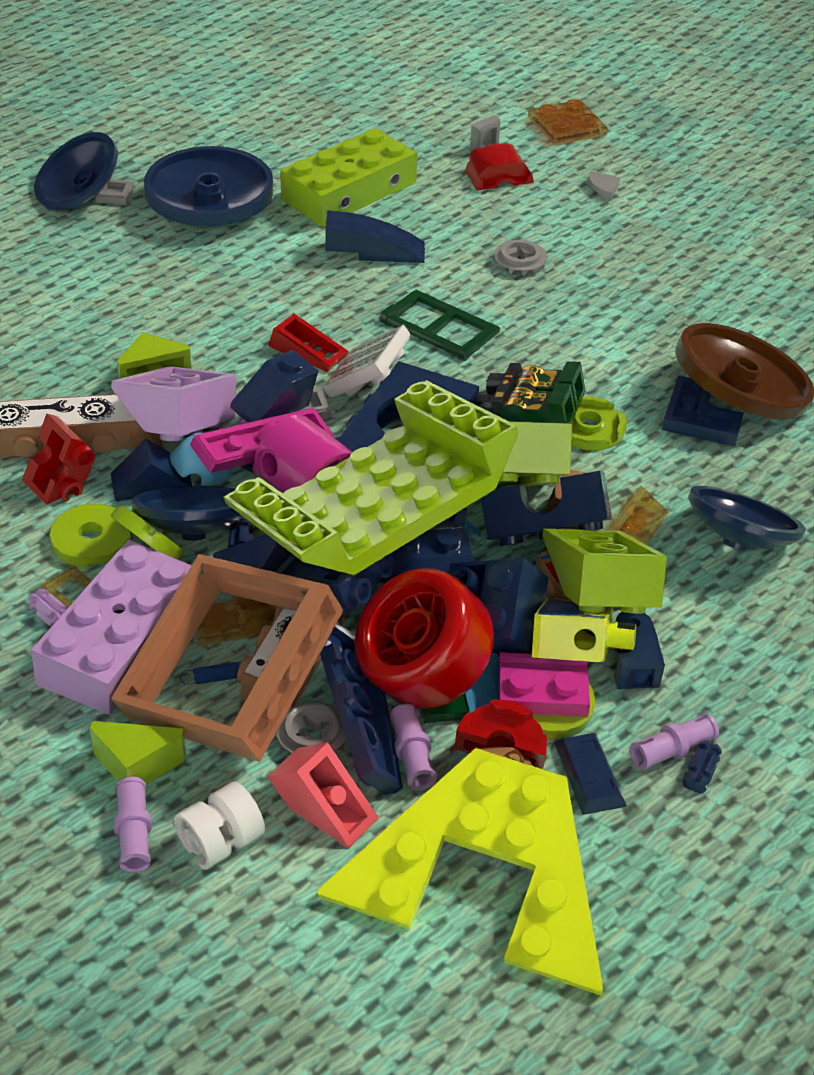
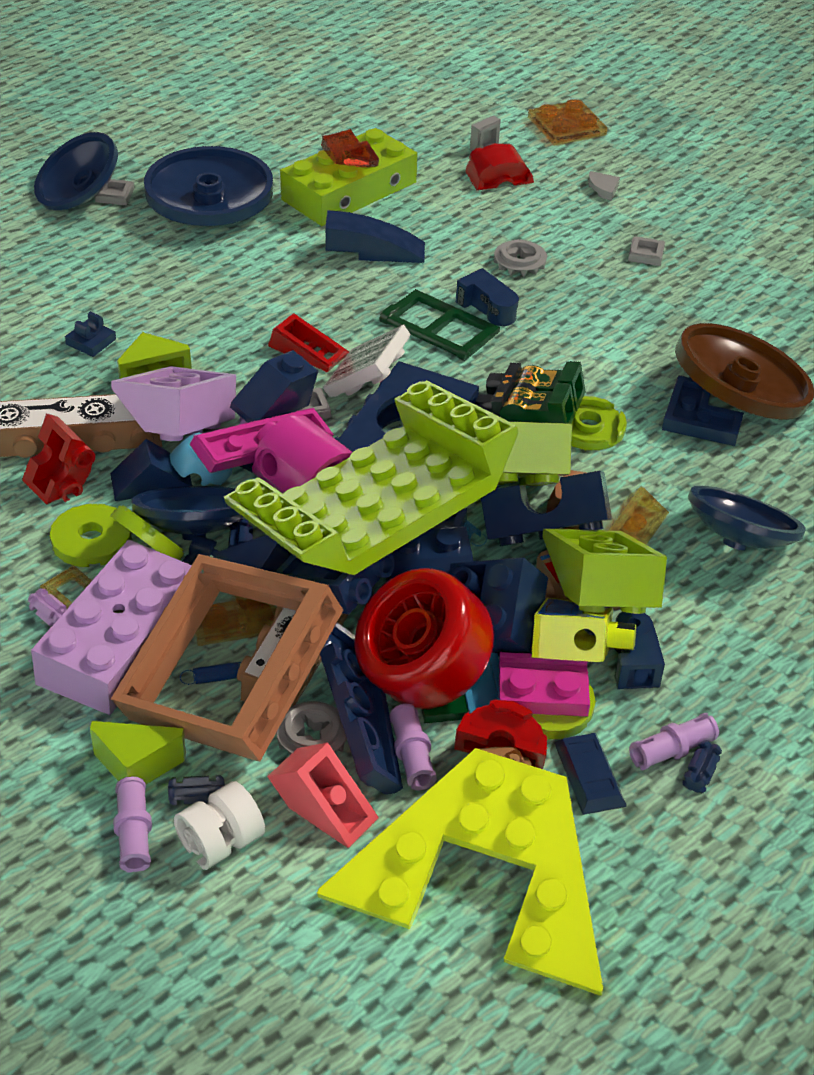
none -> dark blue tile [65,311,116,357]
none -> dark blue piece [168,775,225,805]
none -> dark blue hand [182,536,218,565]
none -> clear red slope [321,129,379,167]
none -> dark blue leg [455,268,519,326]
none -> light grey tile [628,236,665,266]

